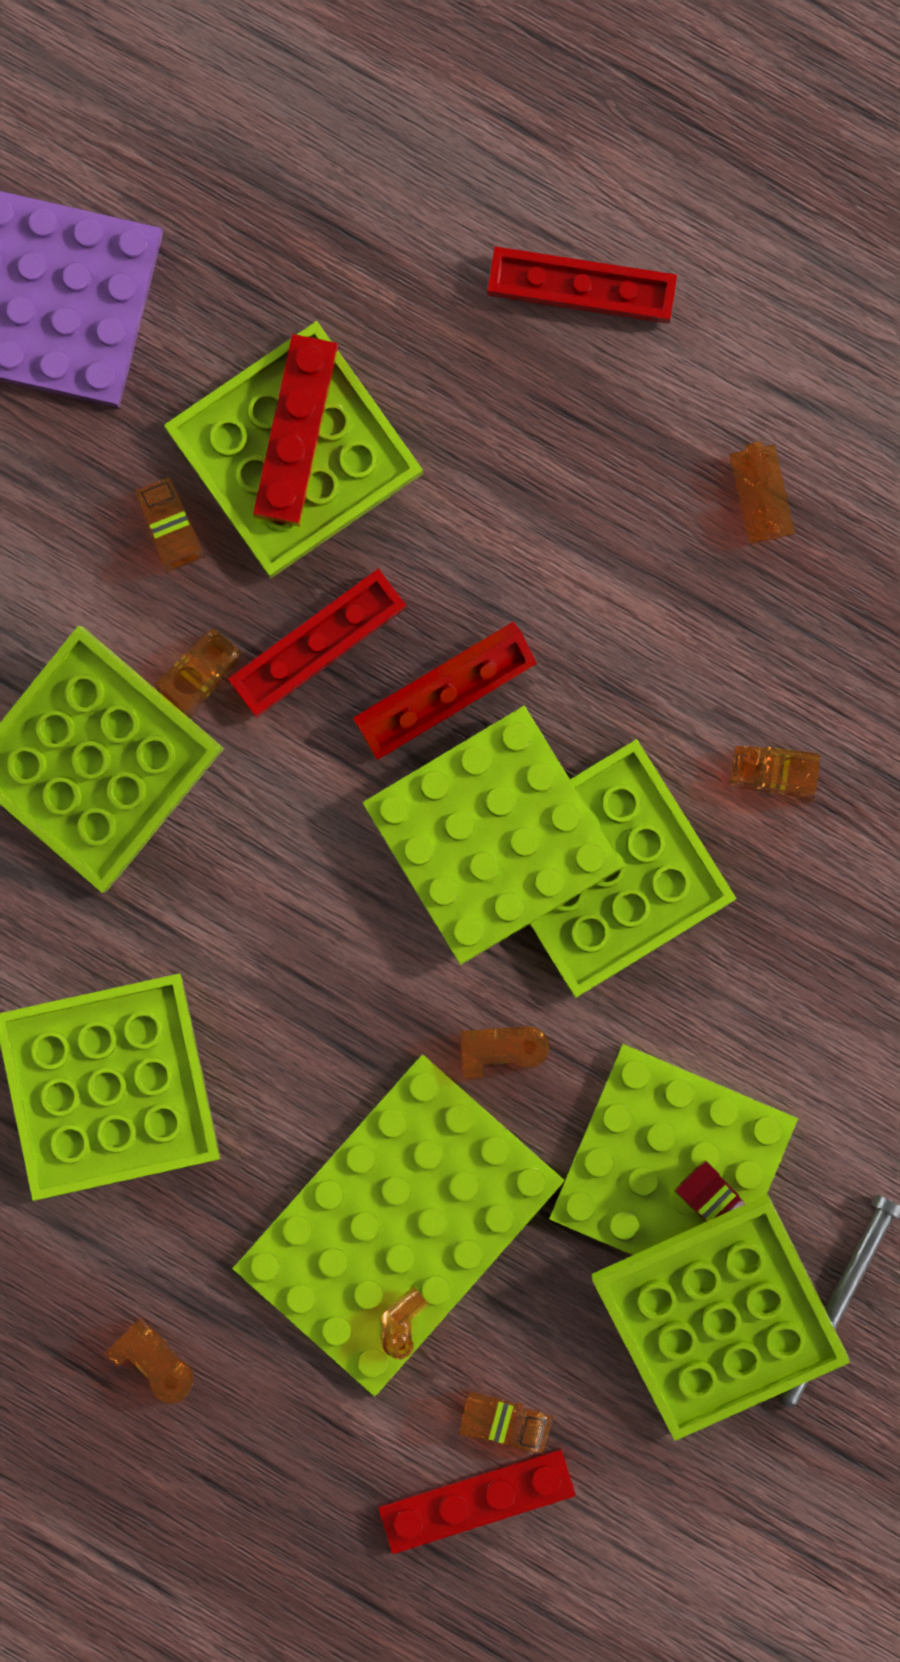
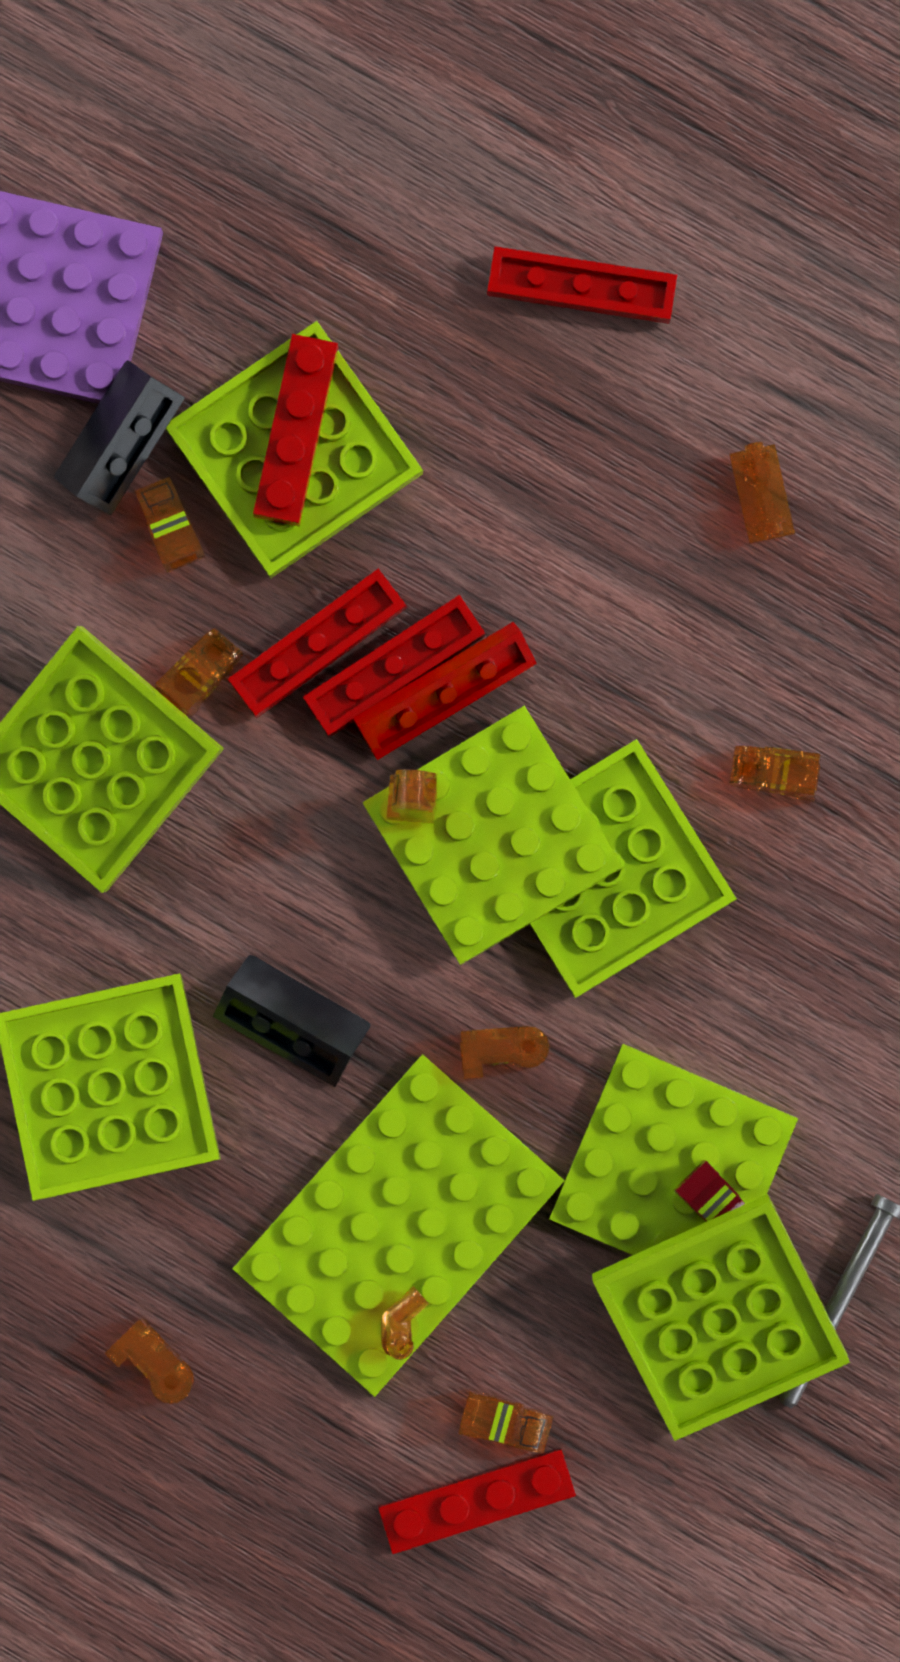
none -> black panel [54,360,185,516]
none -> black panel [212,955,371,1087]
none -> red plate [303,595,485,738]
none -> clear orange leg [387,770,438,824]

